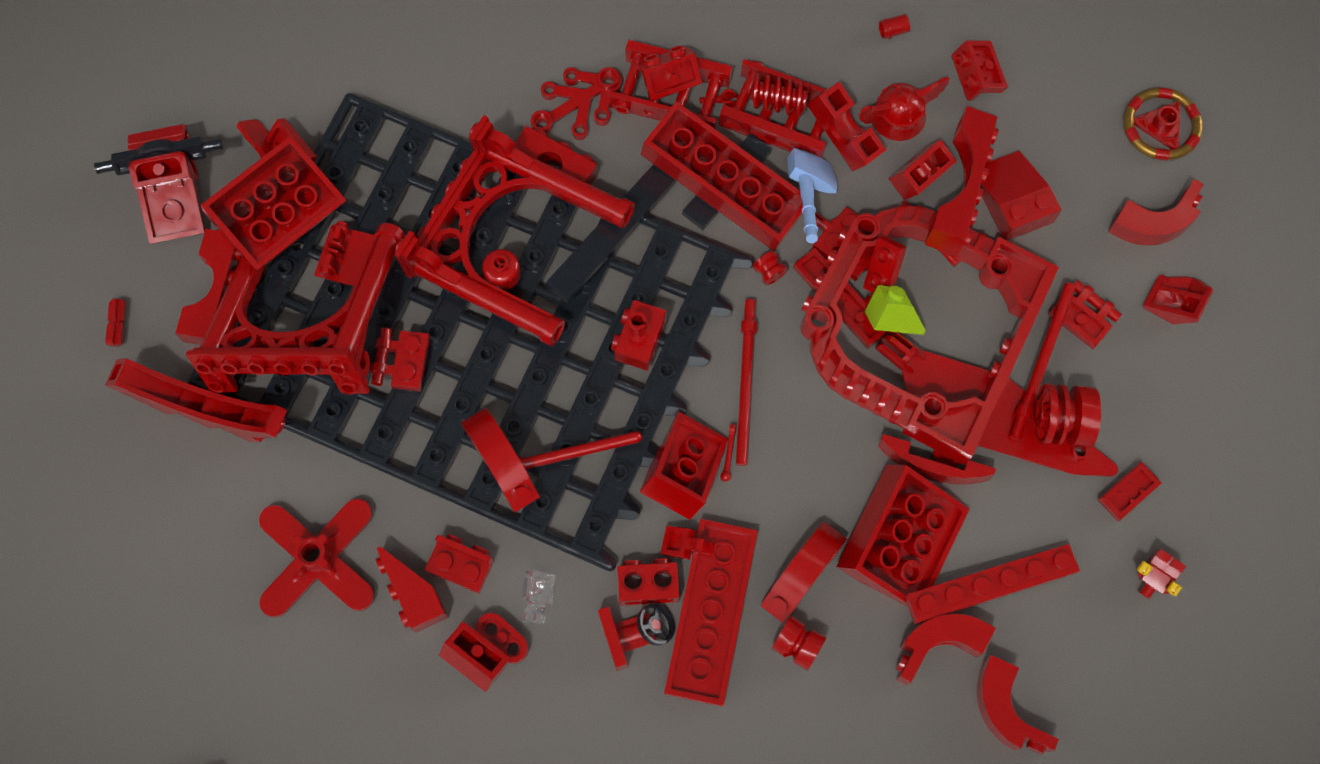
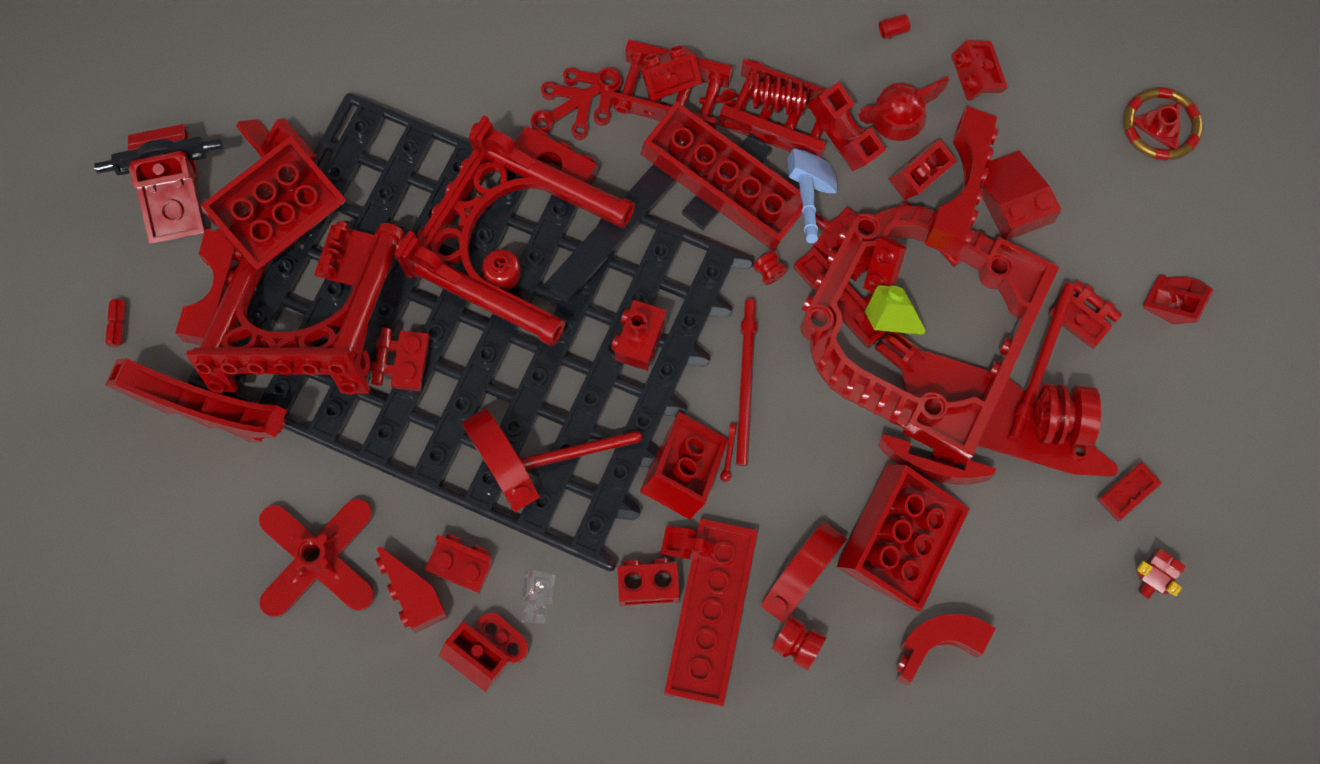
red piece [597,604,675,671] -> none
red plate [904,544,1080,625] -> none
red arch [977,655,1059,755] -> none
red arch [1108,179,1204,246] -> none

